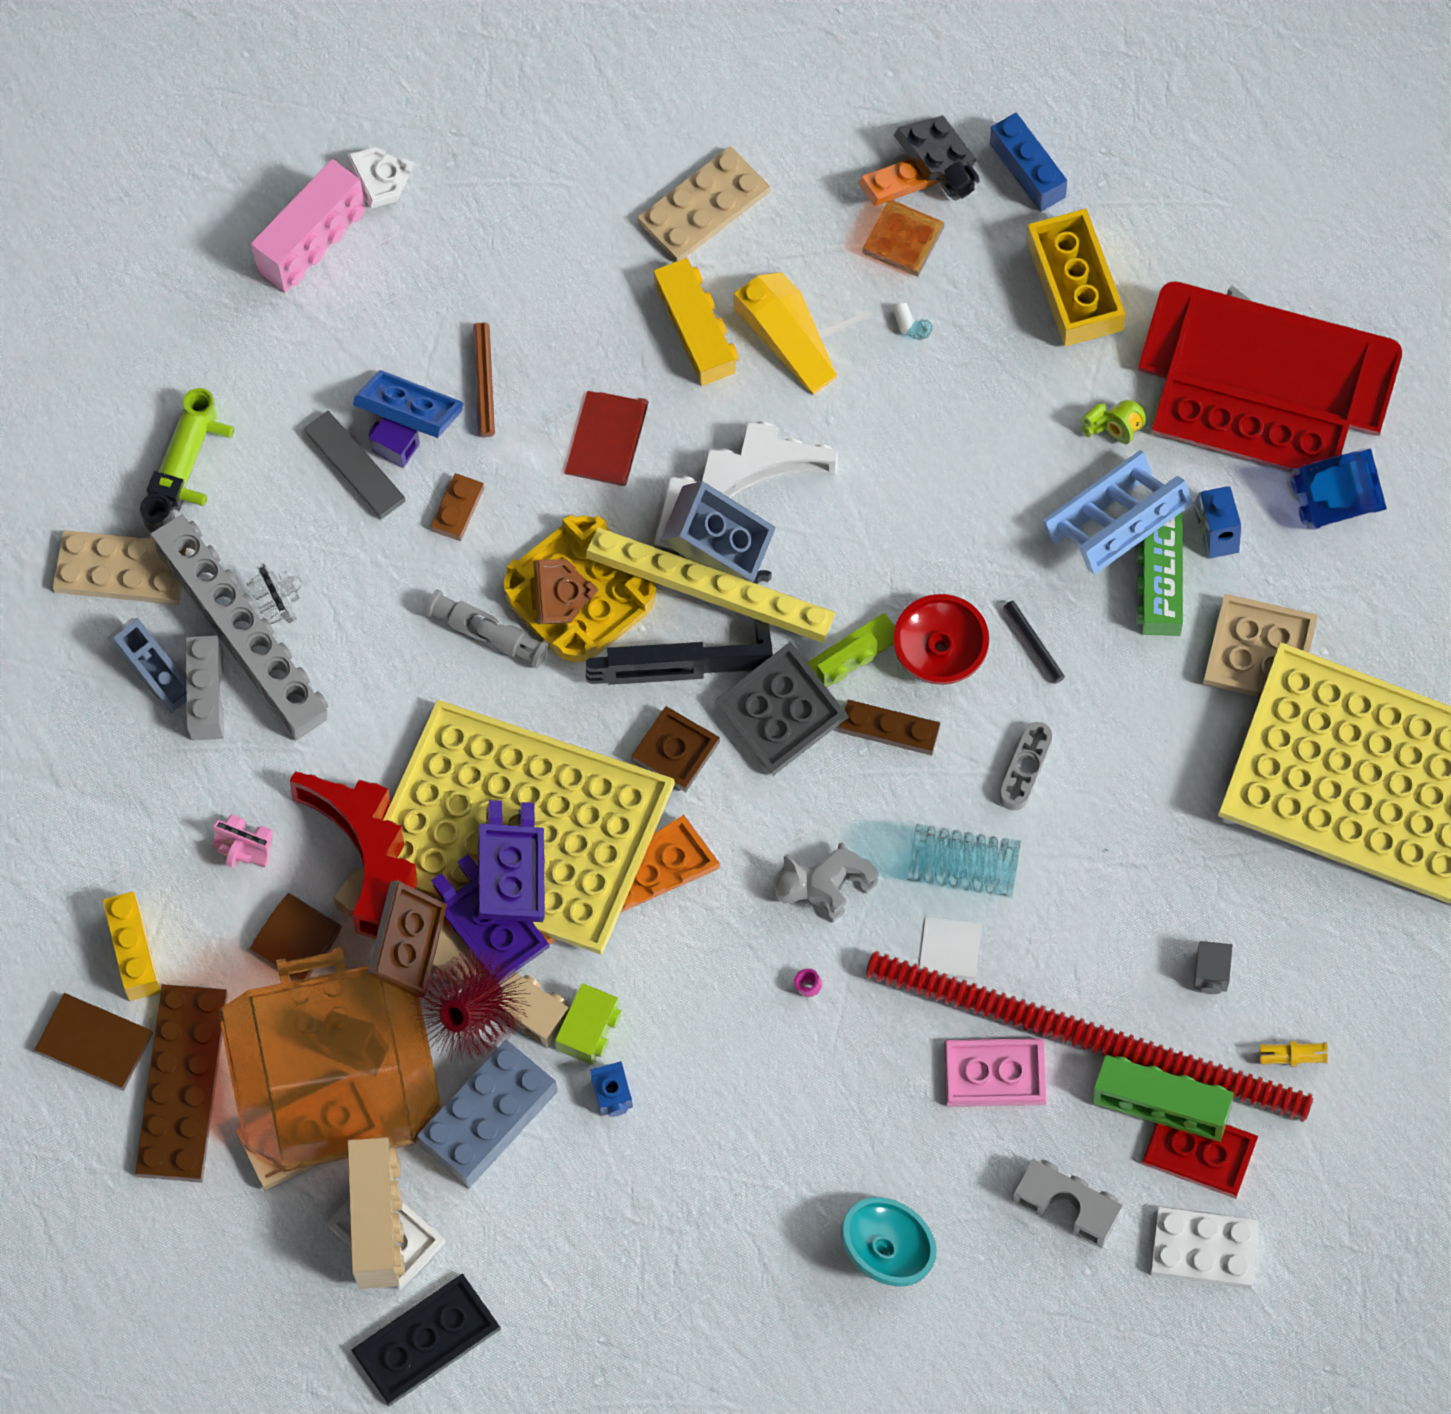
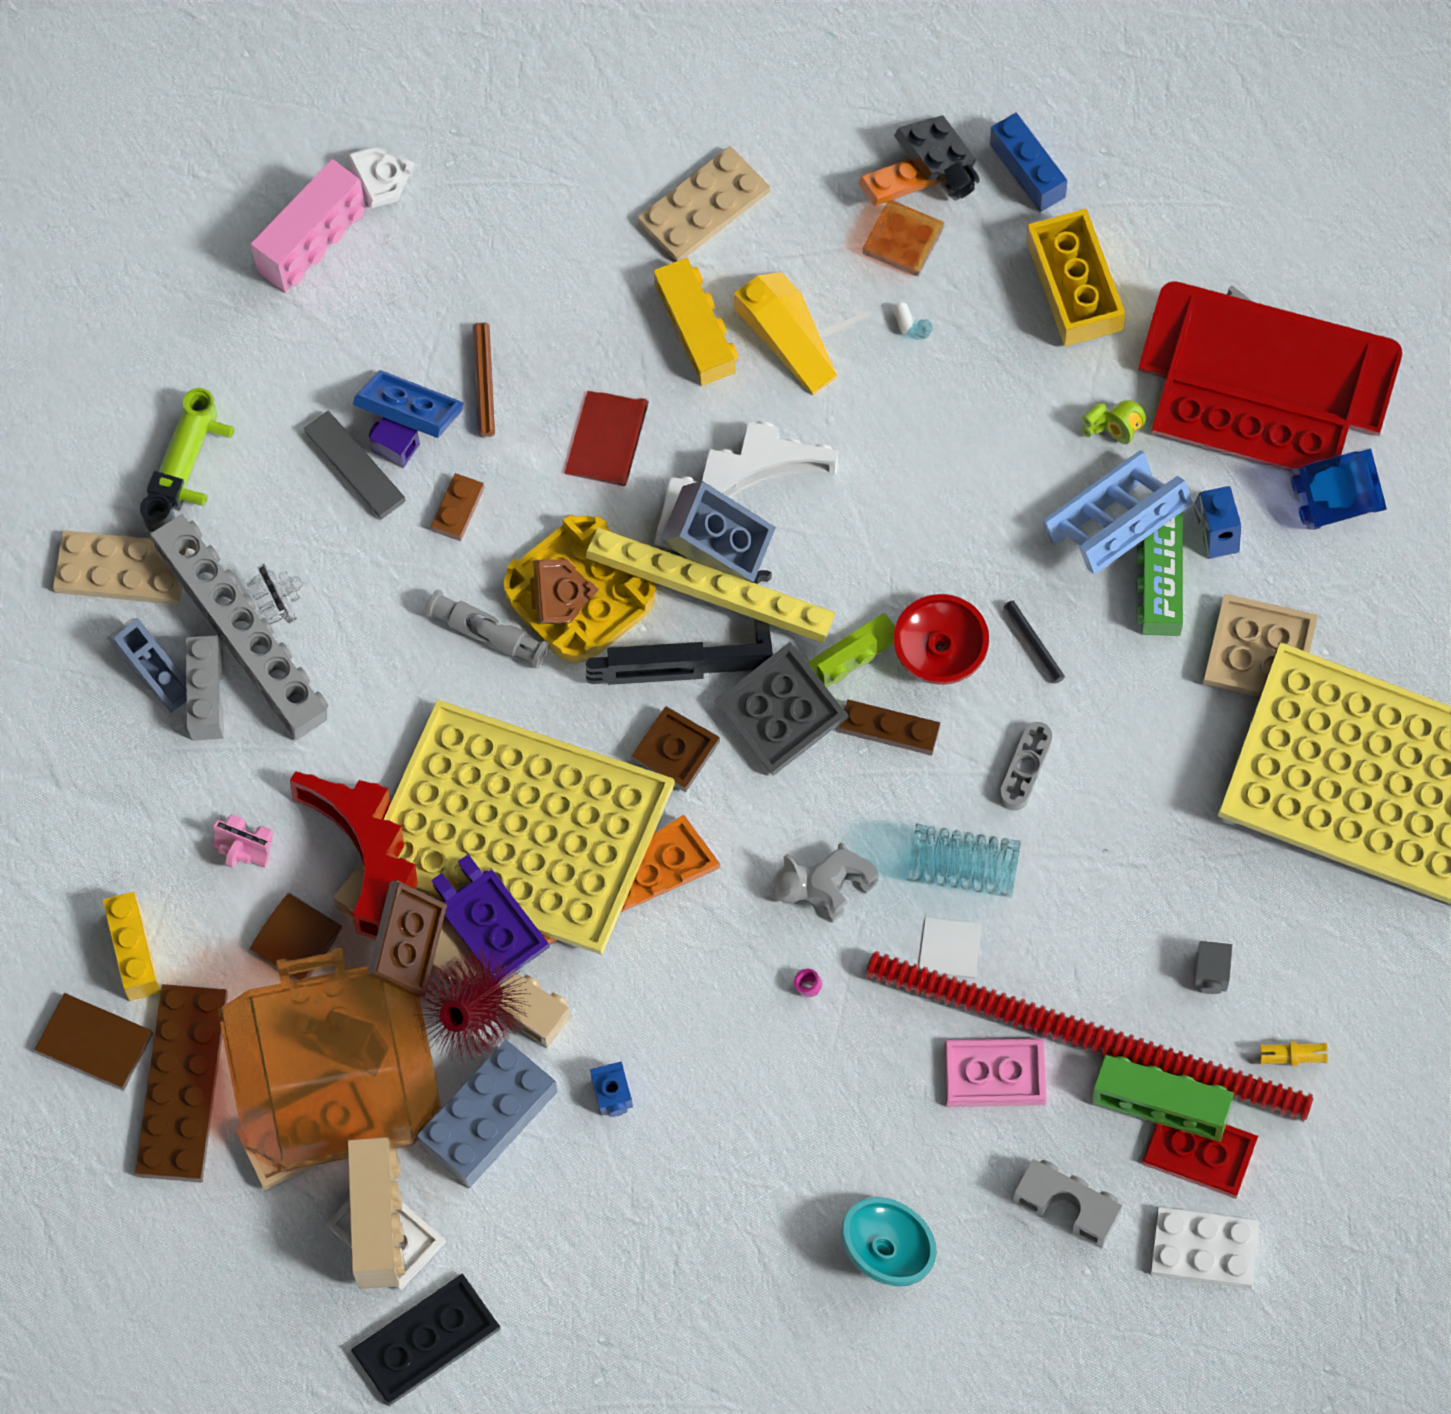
dark purple tile [477,800,545,923] -> none
lime brick [555,983,622,1065] -> none

